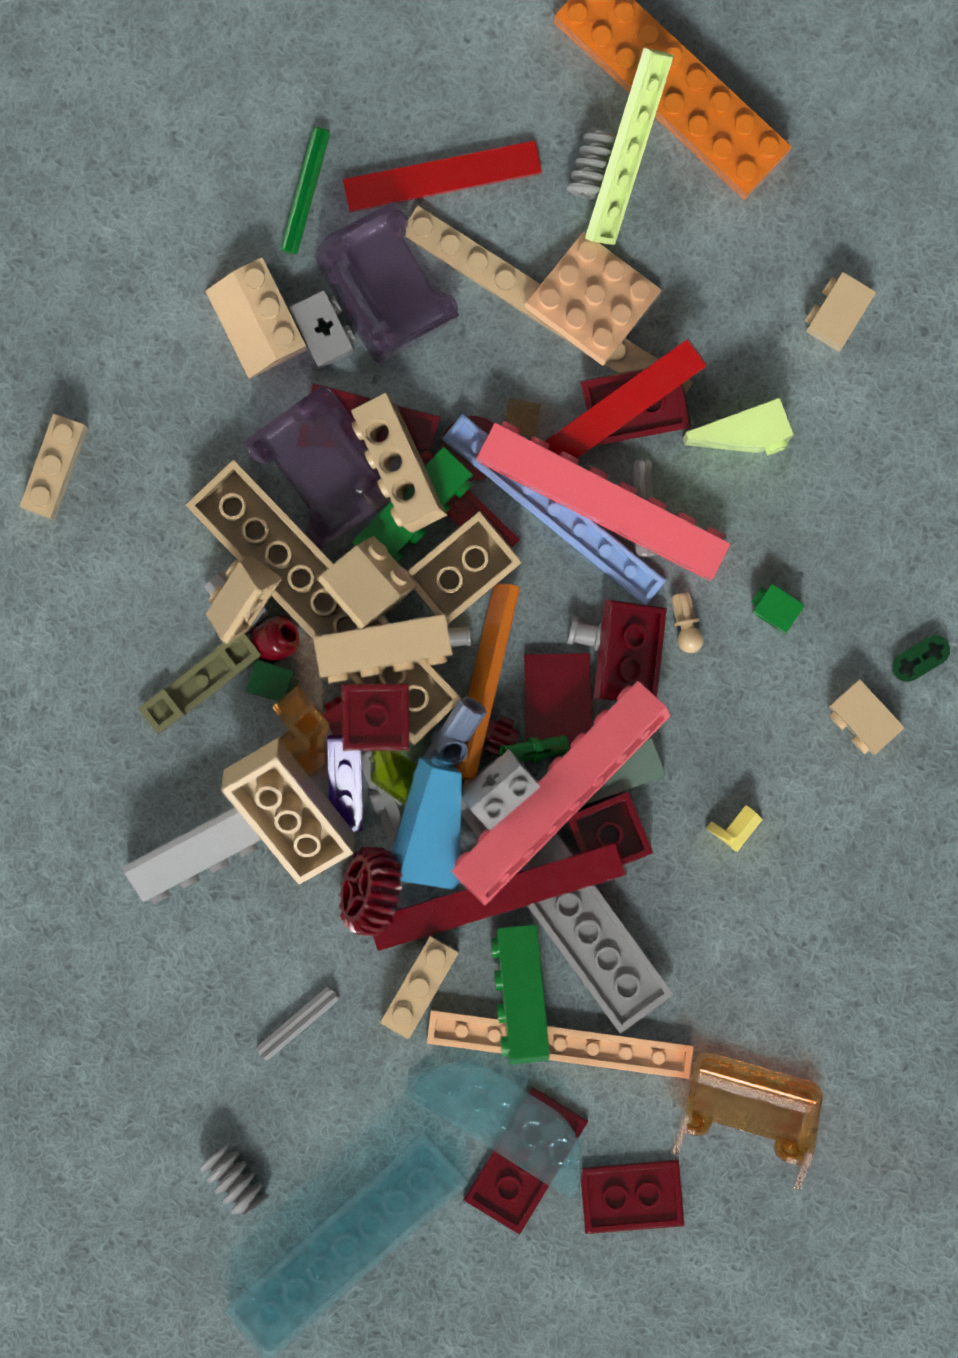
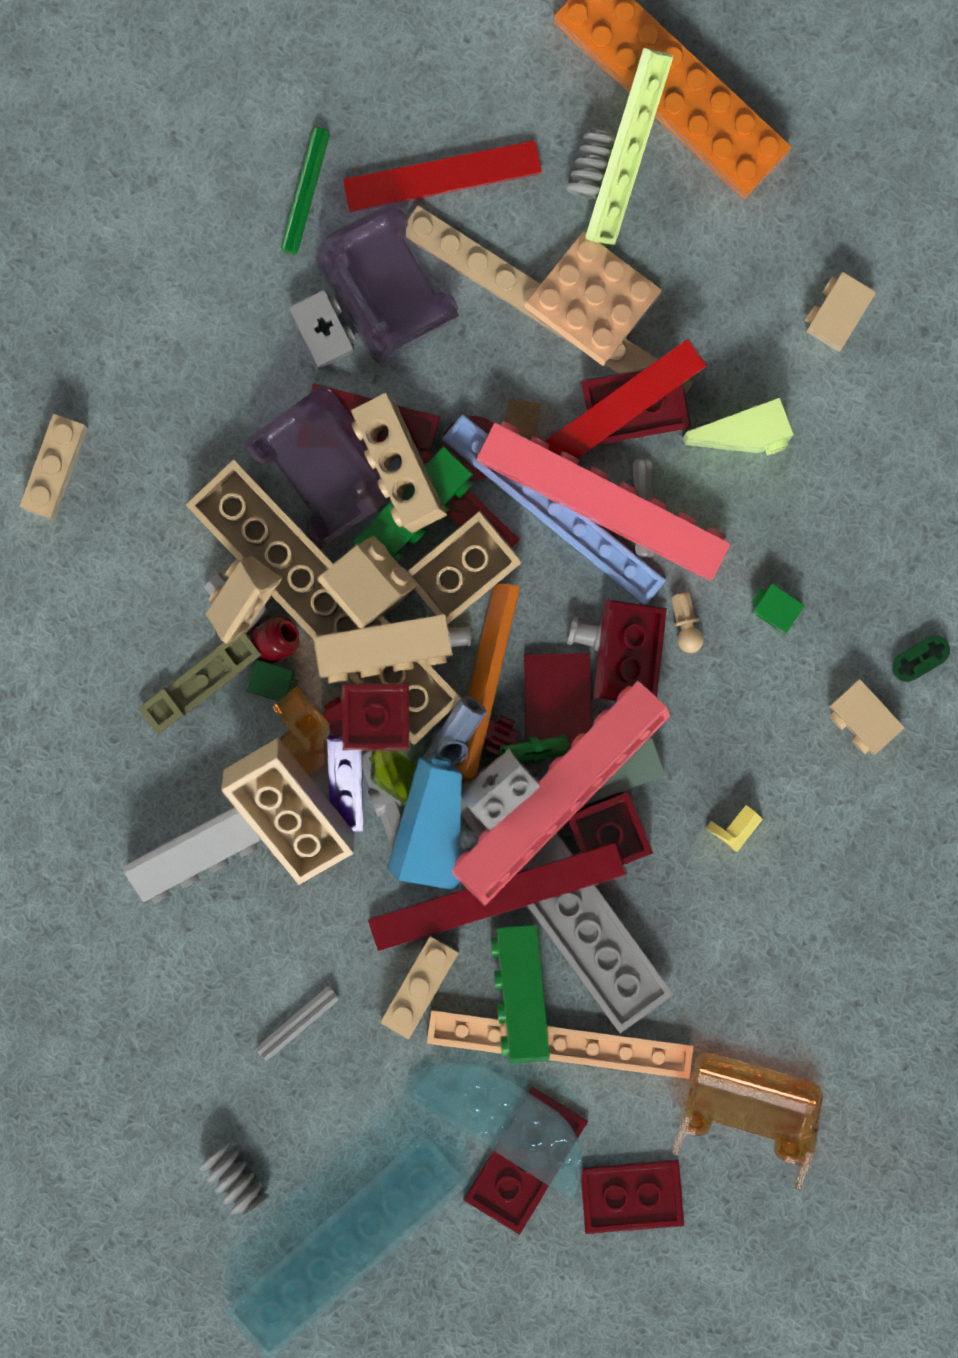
tan slope [206,257,307,379] -> none
dark red gear [339,846,402,936] -> none

